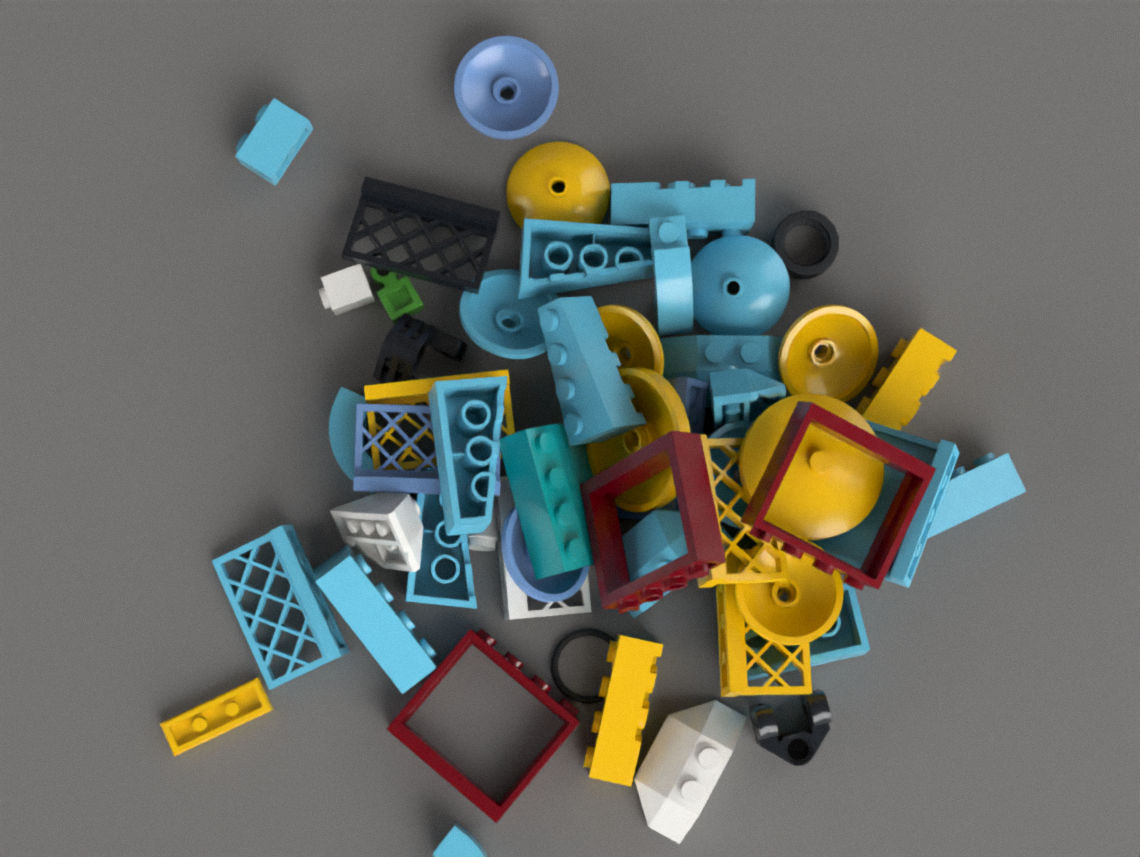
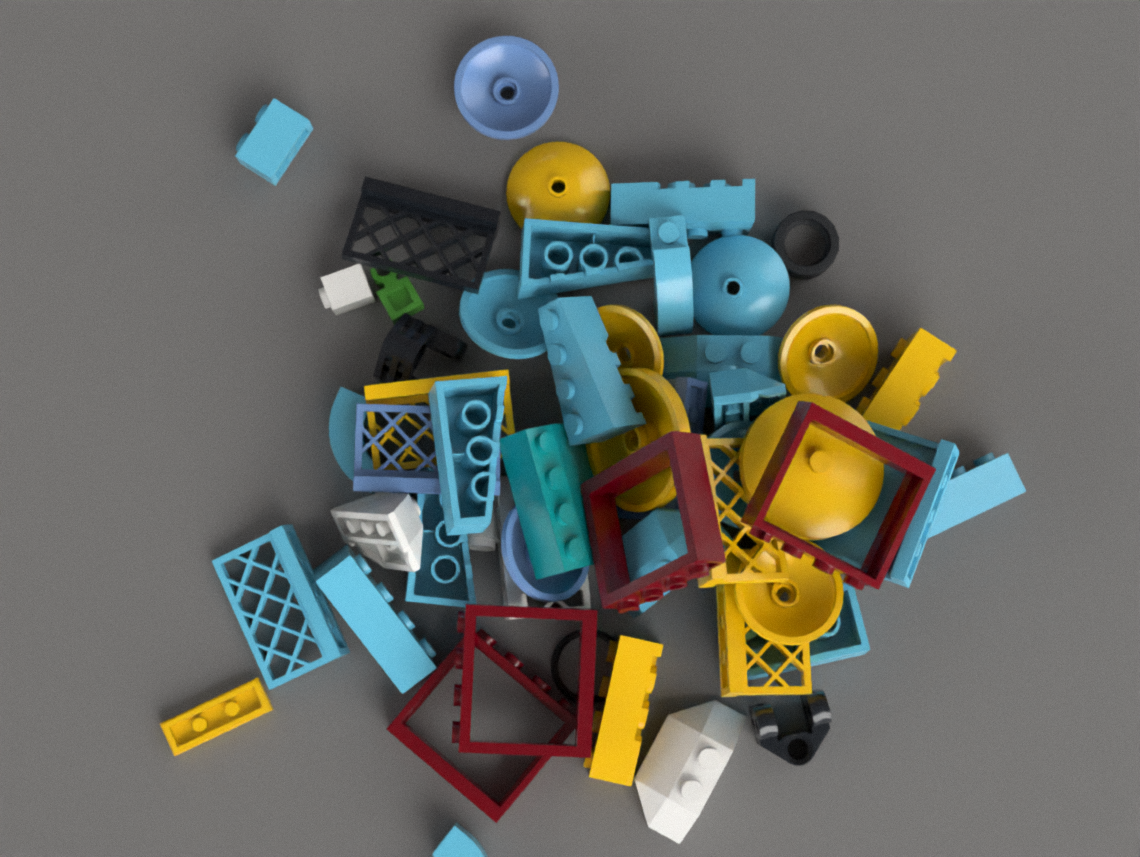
none -> dark red window [451,603,598,758]

